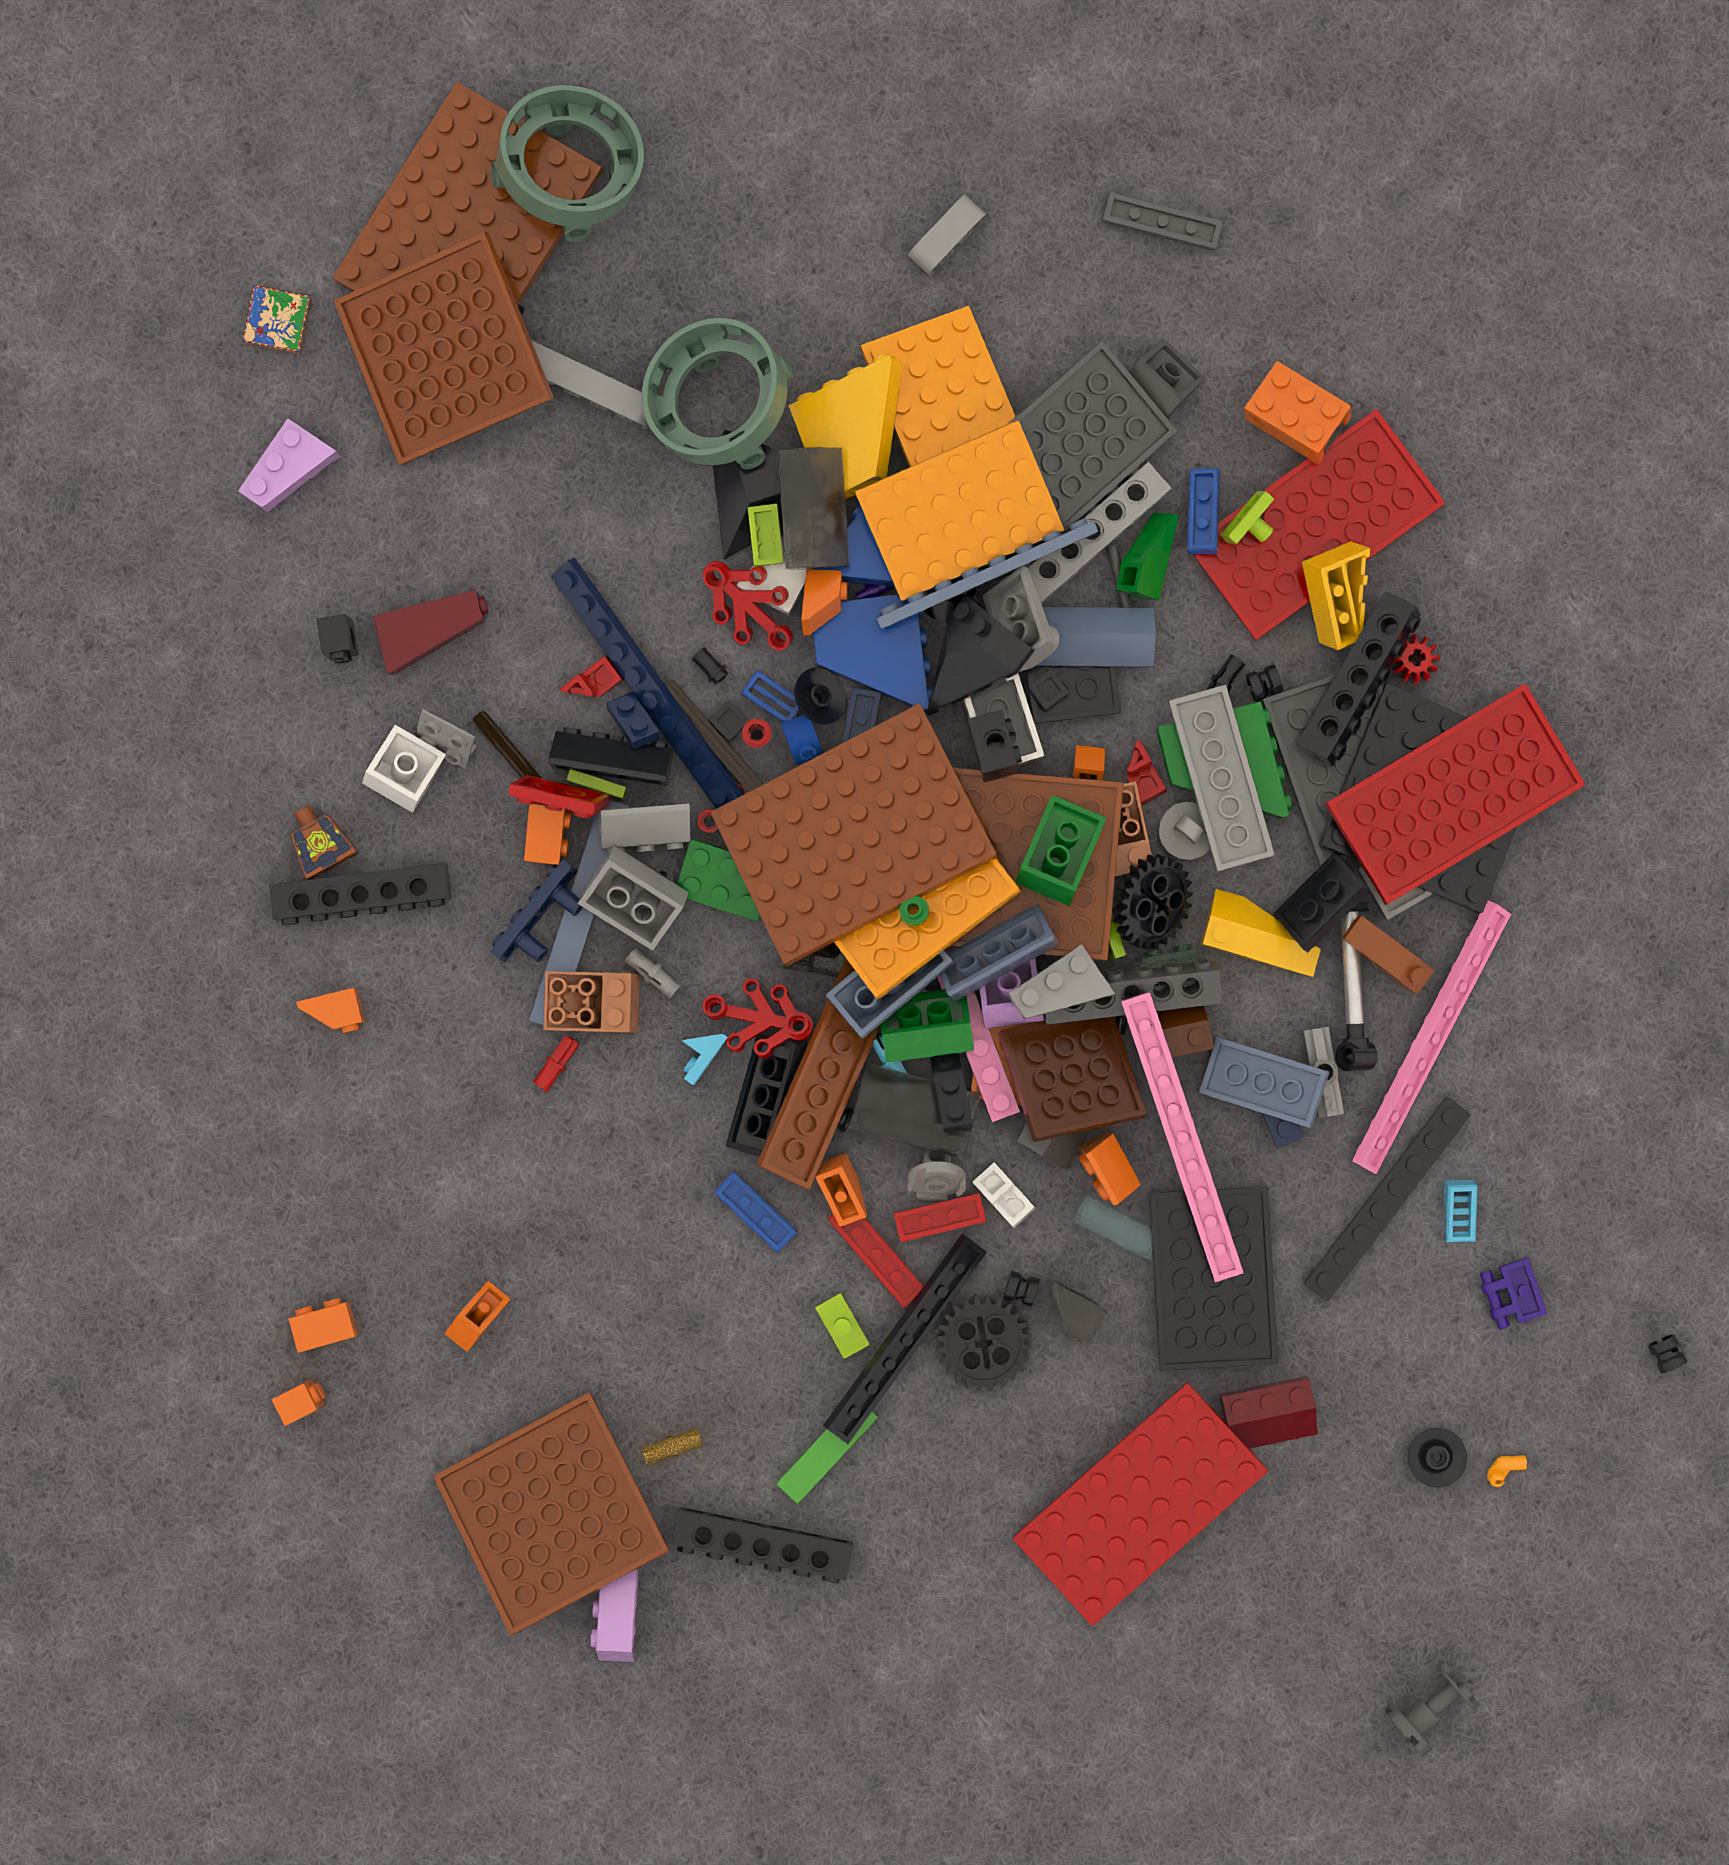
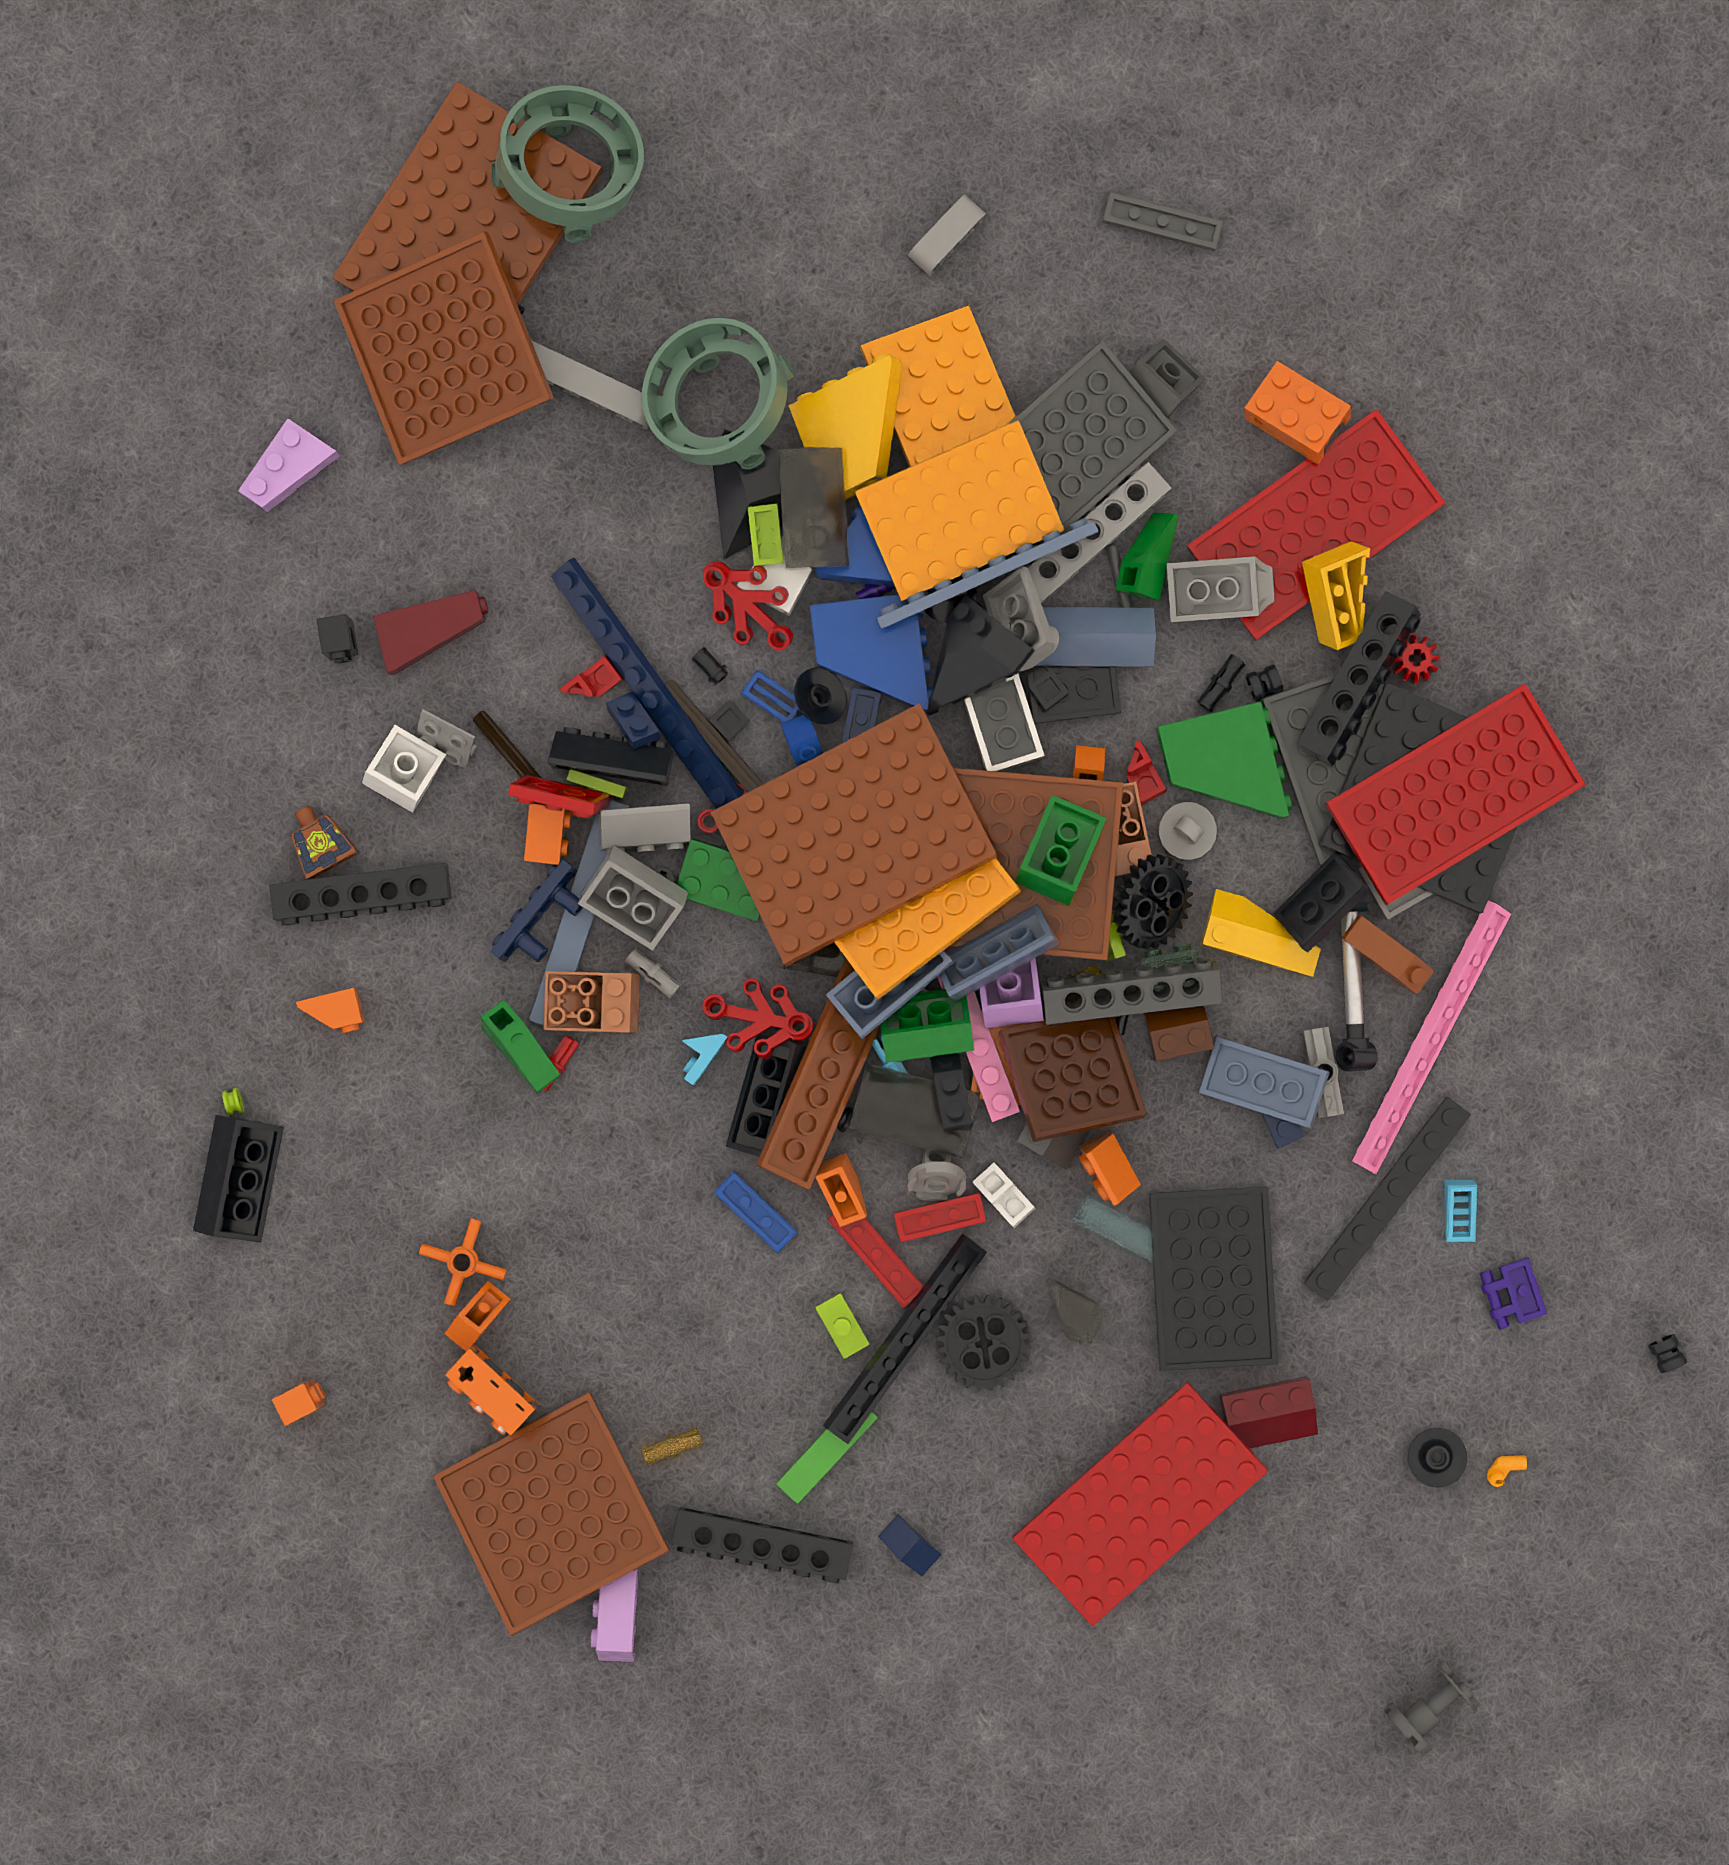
tile [242,285,312,354] -> none
orange brick [288,1297,359,1353] -> none
red cone [742,719,771,748] -> none
orange slope [801,569,848,635] -> none
green plate [899,896,929,926] -> none
black brick [968,710,1022,782] -> none
black wheel [1003,1270,1040,1307] -> none
light grey wing [1008,945,1115,1019] -> none
bright pink plate [1121,991,1244,1282] -> none
light grey plate [1168,685,1275,872] -> none
blue tile [1187,468,1220,554] -> none
lime tile [1220,491,1274,544] -> none
none -> black slope [193,1115,284,1243]
none -> lime bush [222,1087,244,1116]
none -> orange bar [419,1218,507,1306]
none -> orange piece [445,1345,540,1436]
none -> green slope [481,1000,560,1093]
none -> dark blue slope [878,1515,942,1576]
none -> light grey slope [1167,556,1275,622]

